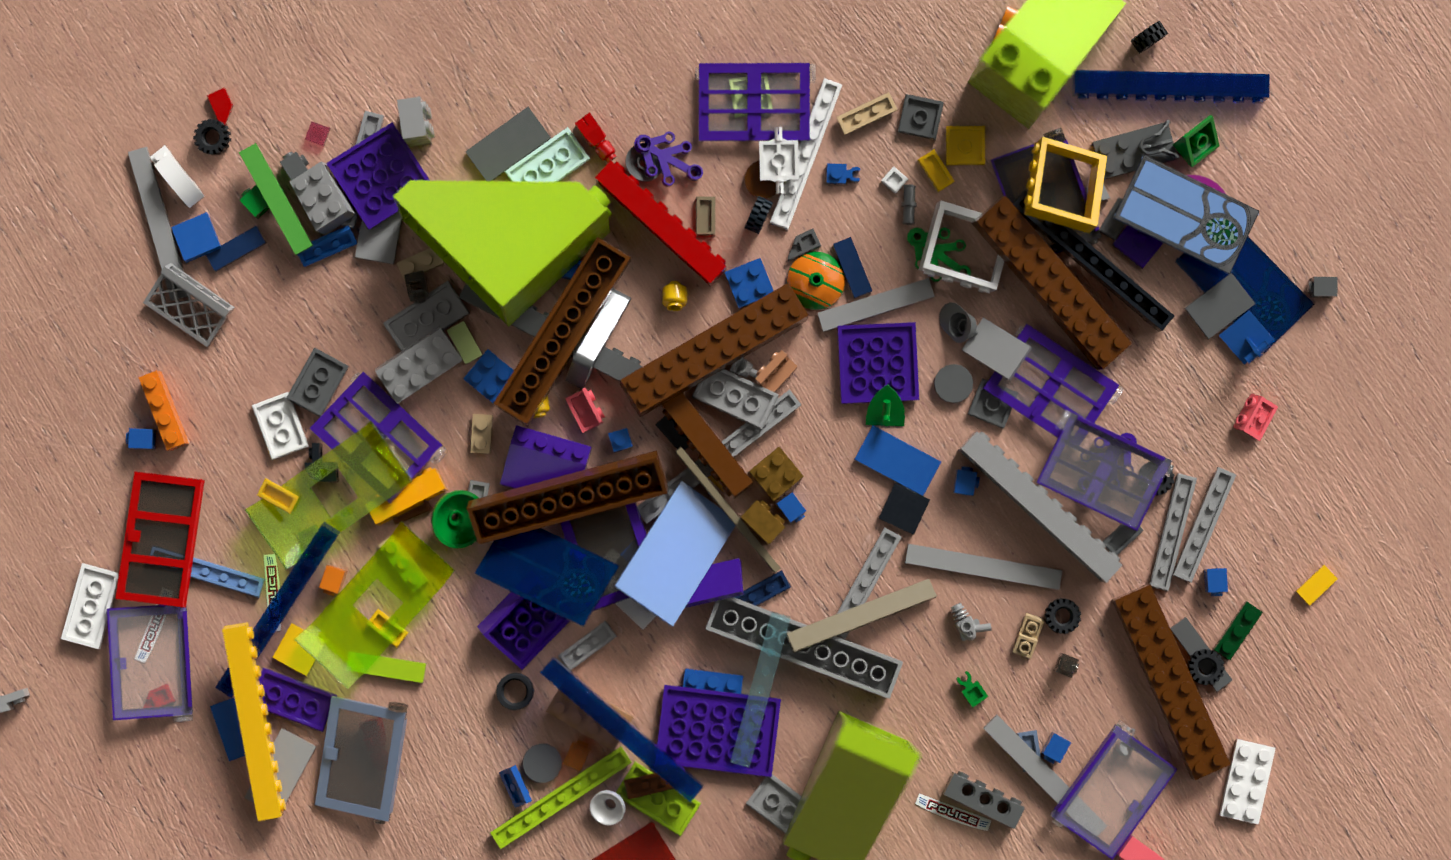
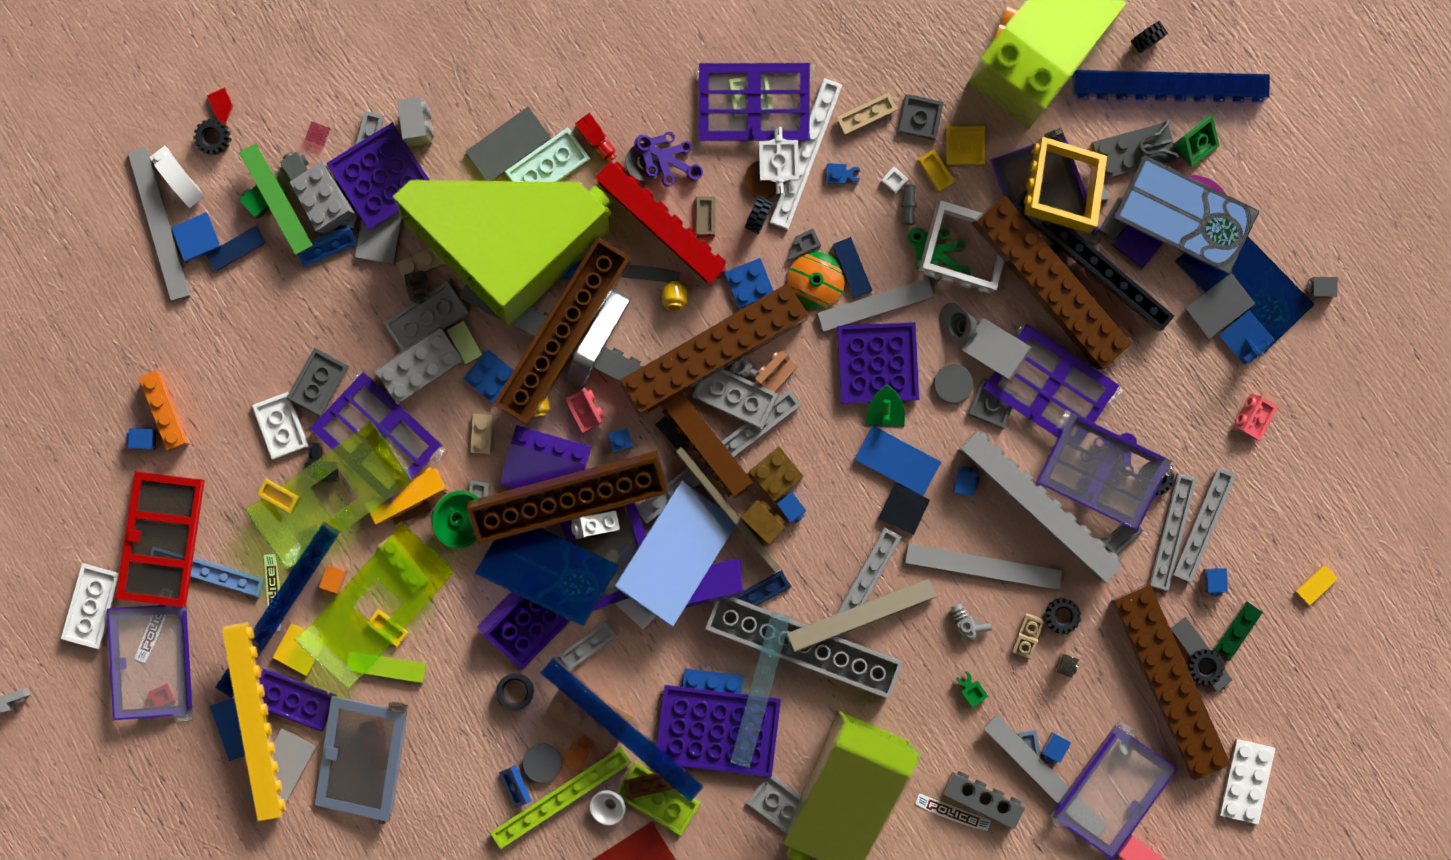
light grey fence [143,263,235,347] -> none
none -> white bracket [571,511,620,539]
none -> dark grey sticker [621,265,680,283]

